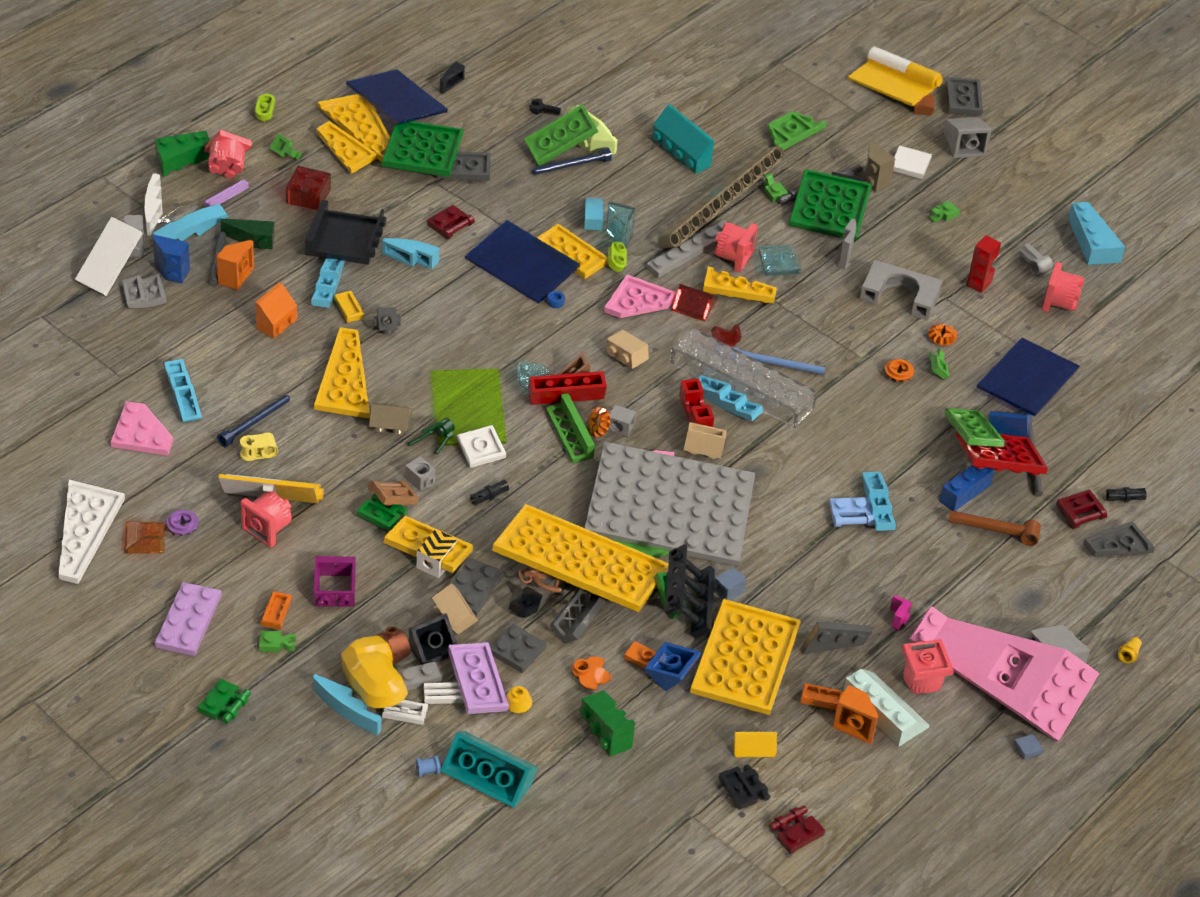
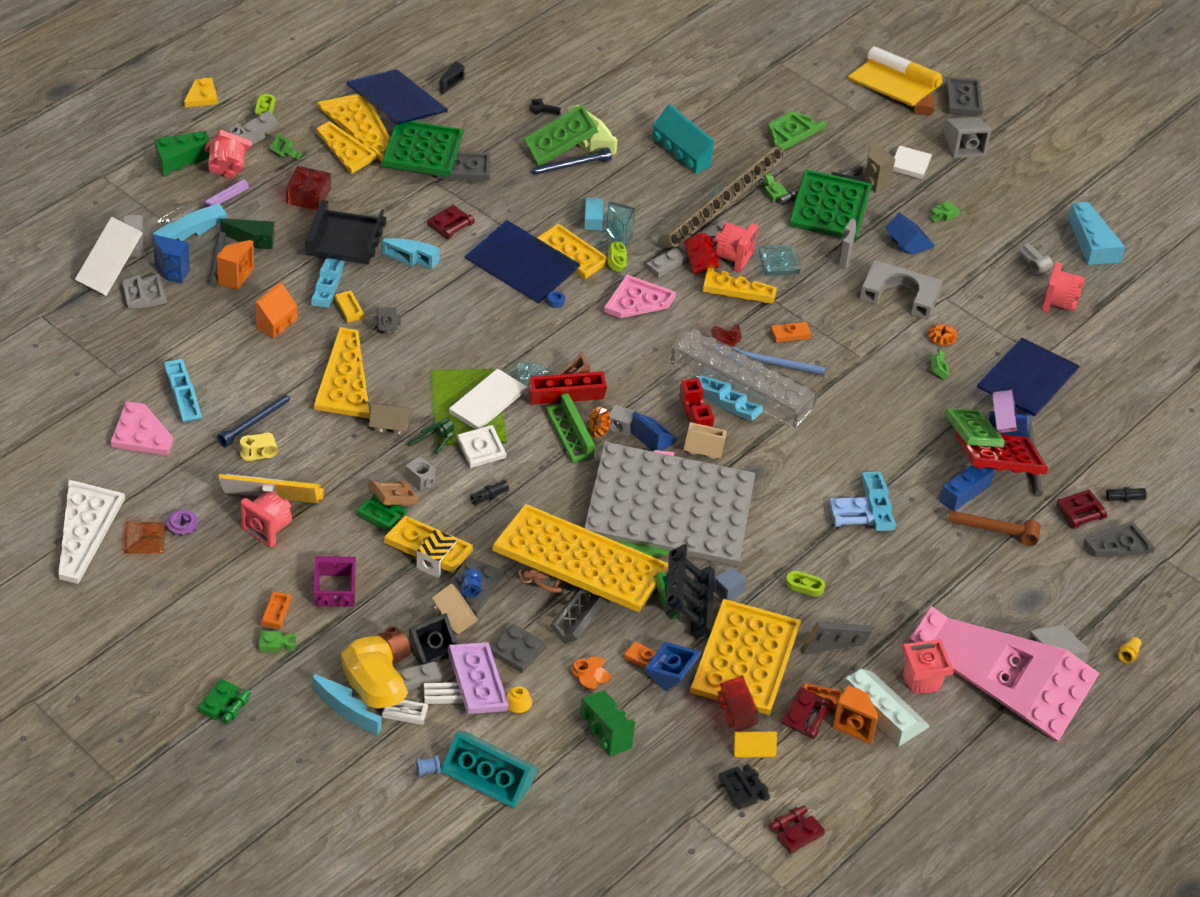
white slope [145,173,163,236] -> none
lavender plate [155,582,222,656] -> none
black bracket [508,586,543,618] -> none
tan brick [607,330,649,369] -> none
clear red slope [671,284,718,322] -> none
orange gear [885,359,914,383] -> none
dark pink bracket [890,595,912,631] -> none
red arch [966,235,1001,293] -> none
sand blue tile [1014,734,1044,760] -> none
none -> yellow wing [184,78,218,108]
none -> light grey slope [210,111,279,144]
none -> white tile [449,369,527,430]
none -> blue wheel [461,569,482,597]
none -> blue slope [631,411,678,451]
none -> red bracket [684,232,719,274]
none -> clear red brick [717,675,759,732]
none -> orange plate [771,322,811,343]
none -> dark red plate [781,686,834,739]
none -> lime plate [786,571,825,597]
none -> blue slope [885,212,935,254]
none -> lavender arch [993,390,1017,433]

